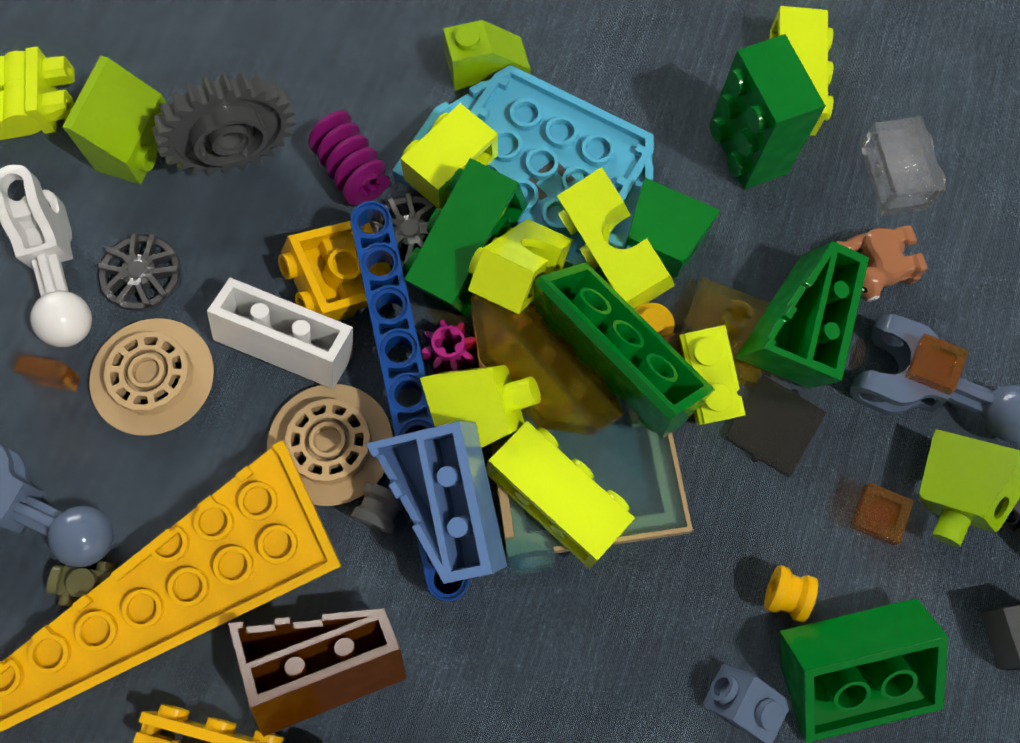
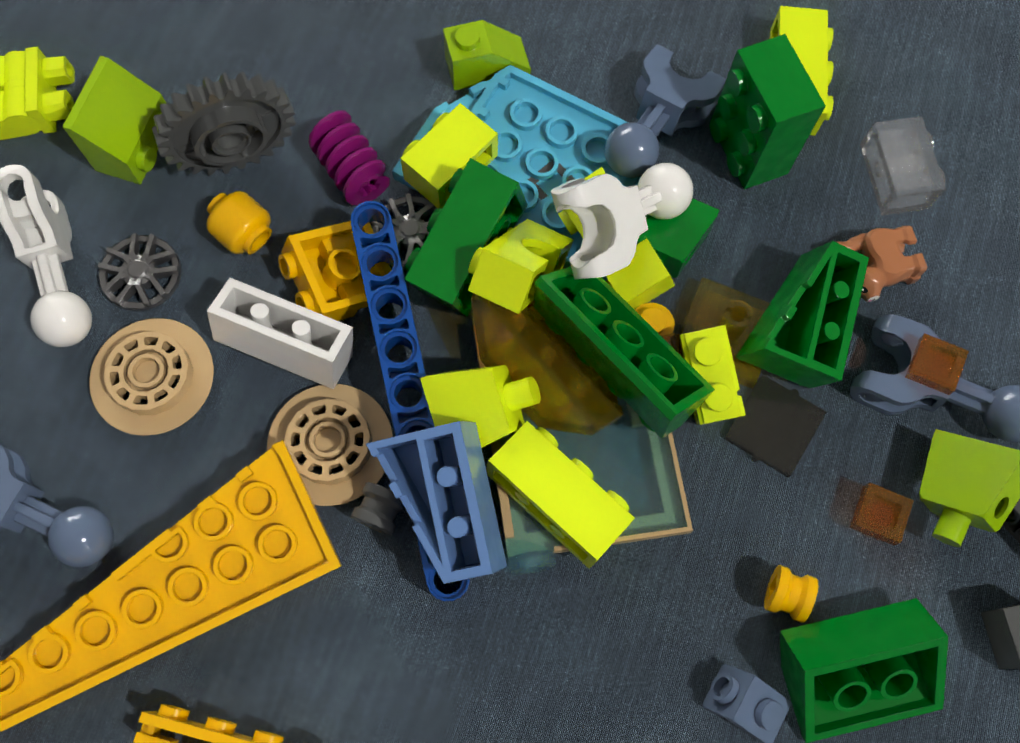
clear orange tile [14,355,80,392] -> none
olive piece [46,561,117,607] -> none
reddish brown wedge [228,608,407,737] -> none
dark pink gear [421,320,476,374] -> none
none -> yellow head [206,191,272,254]
none -> white piece [551,163,693,280]
none -> sand blue piece [605,44,726,178]

